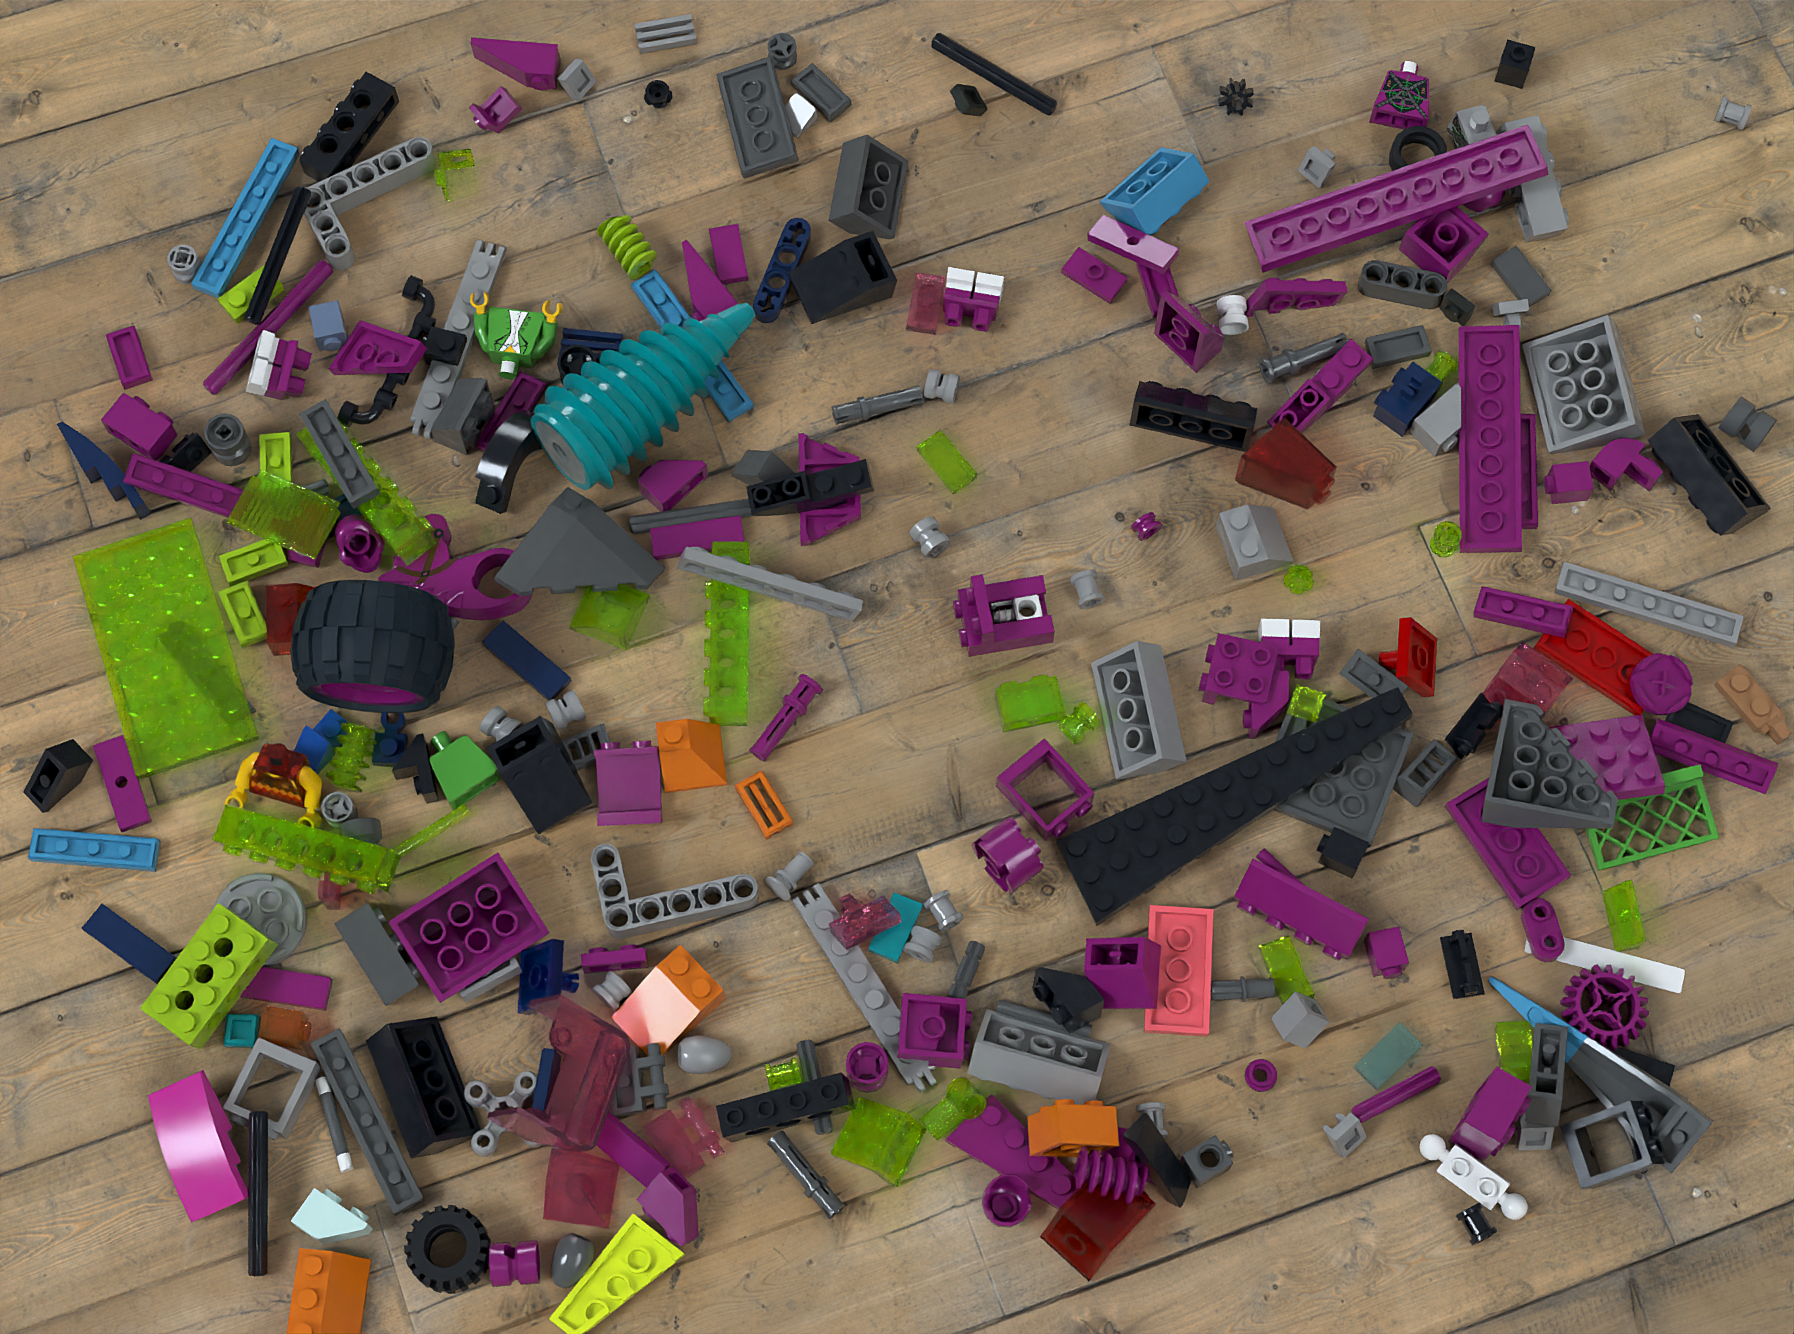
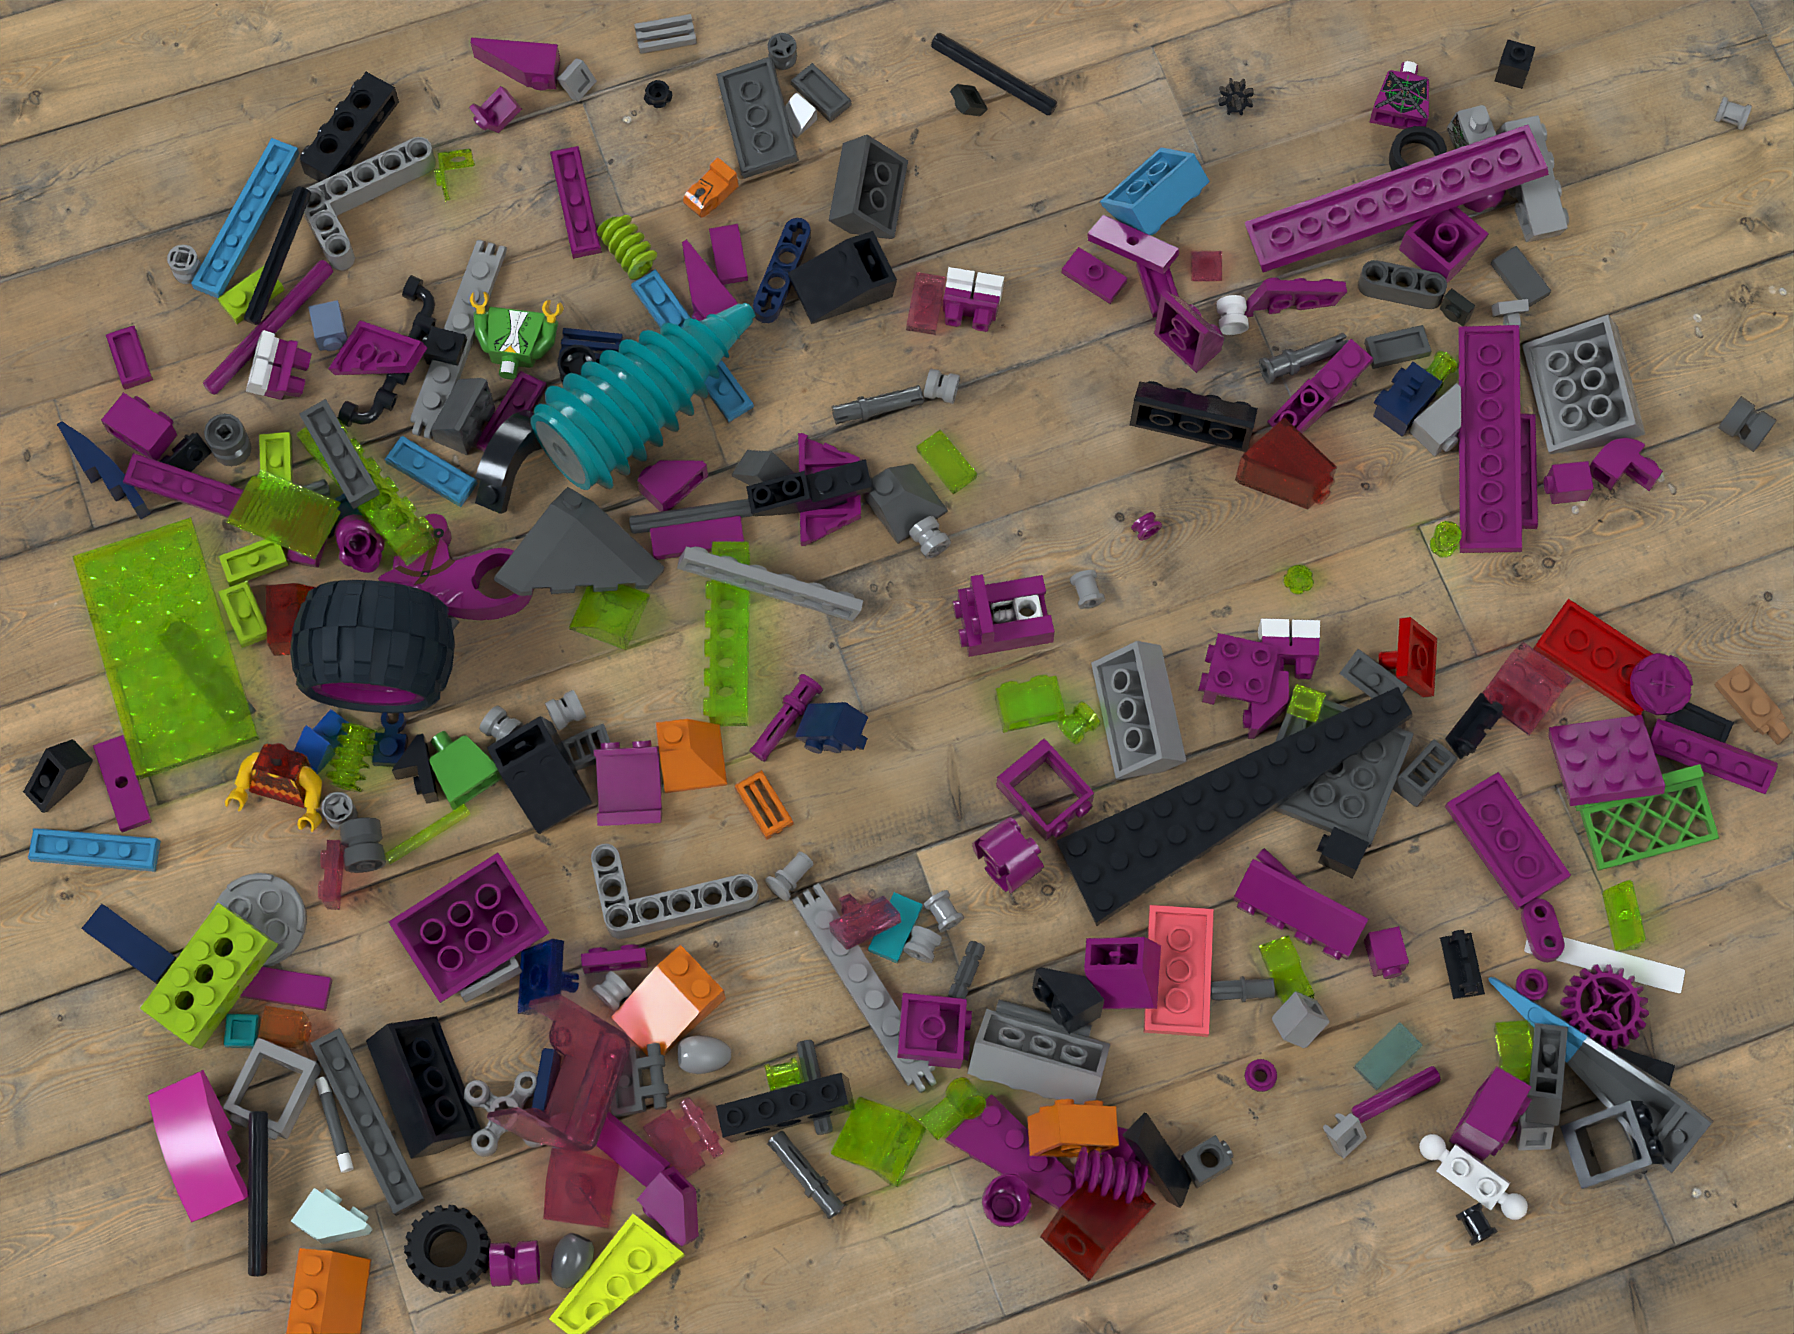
clear neon green brick [212,805,401,894] -> none
dark grey wedge [334,903,421,1006] -> none
dark blue tile [482,620,572,701] -> none
magenta wheel [846,1042,888,1093] -> none
light grey bush [1136,1102,1168,1138] -> none
light grey slope [1215,505,1294,581] -> none
light grey tile [1297,146,1336,188] -> none
magenta tile [1473,586,1573,638] -> none
dark grey slope [1481,699,1618,828] -> none
light grey plate [1554,562,1744,648] -> none
black slope [1648,414,1771,536] -> none
none -> dark azure tile [385,436,478,507]
none -> magenta tile [550,146,602,259]
none -> orange leg [683,157,739,218]
none -> dark blue brick [795,702,868,754]
none -> dark grey slope [863,464,948,544]
none -> clear pink slope [1190,250,1222,281]
none -> magenta plate [1516,969,1549,1001]

